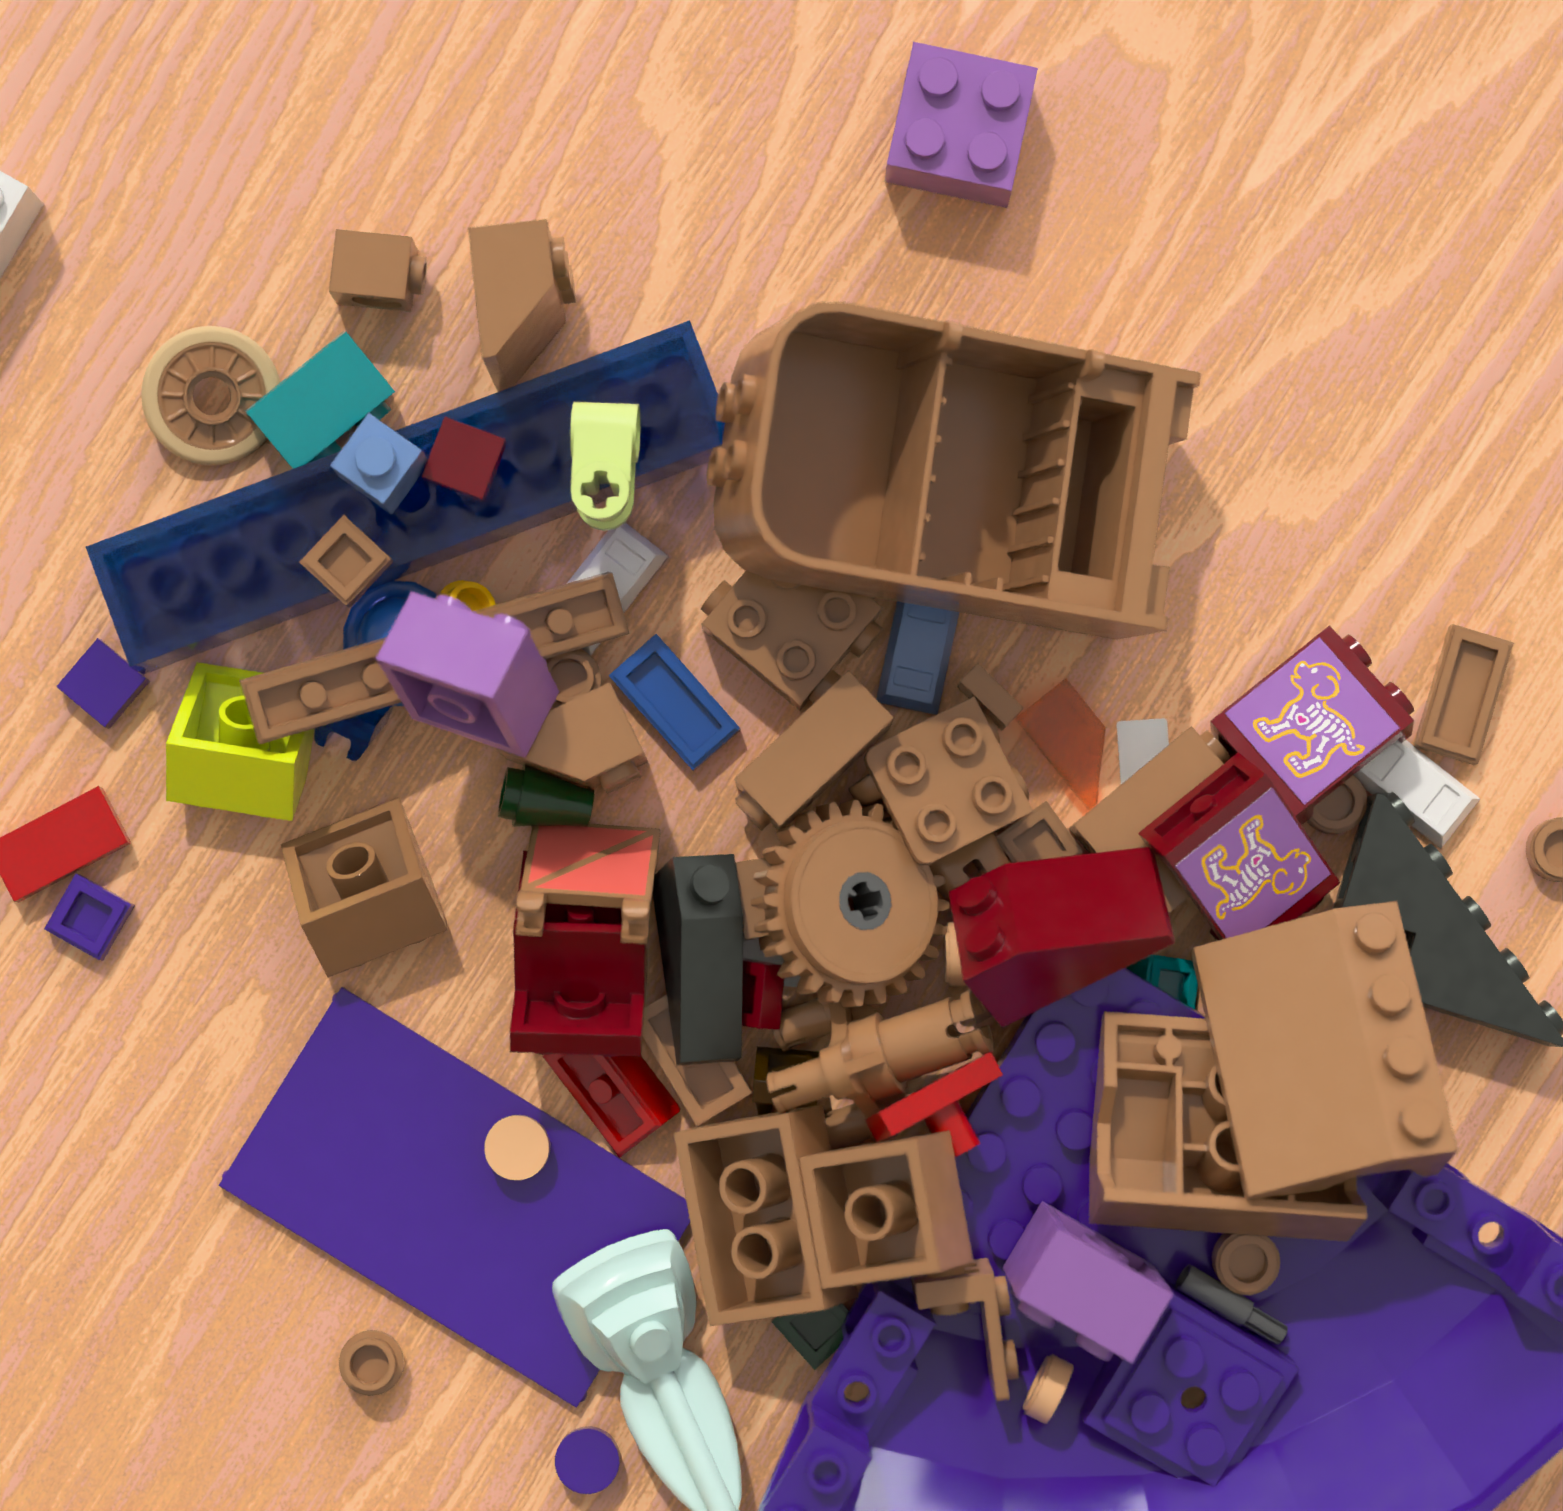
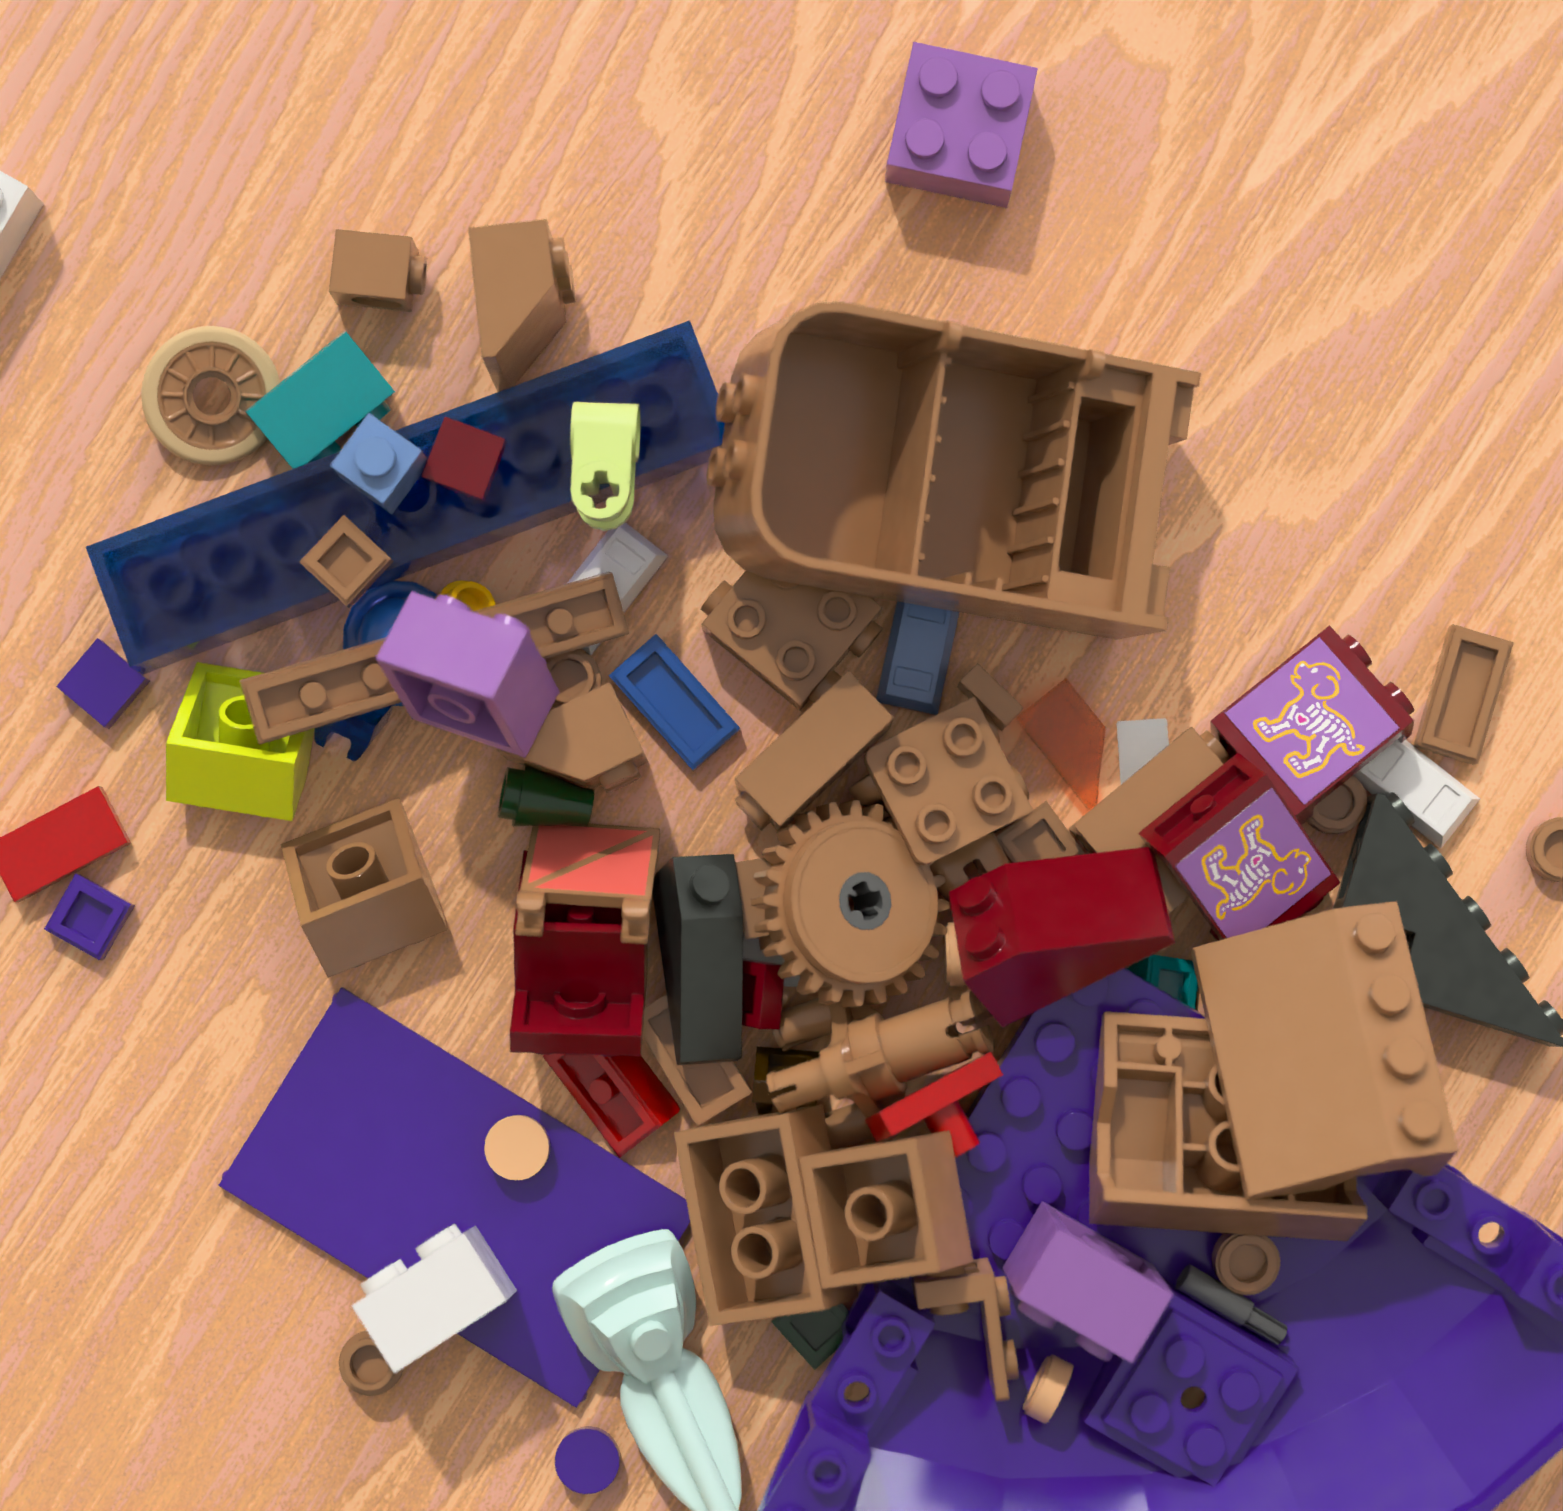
none -> white brick [352,1224,517,1373]

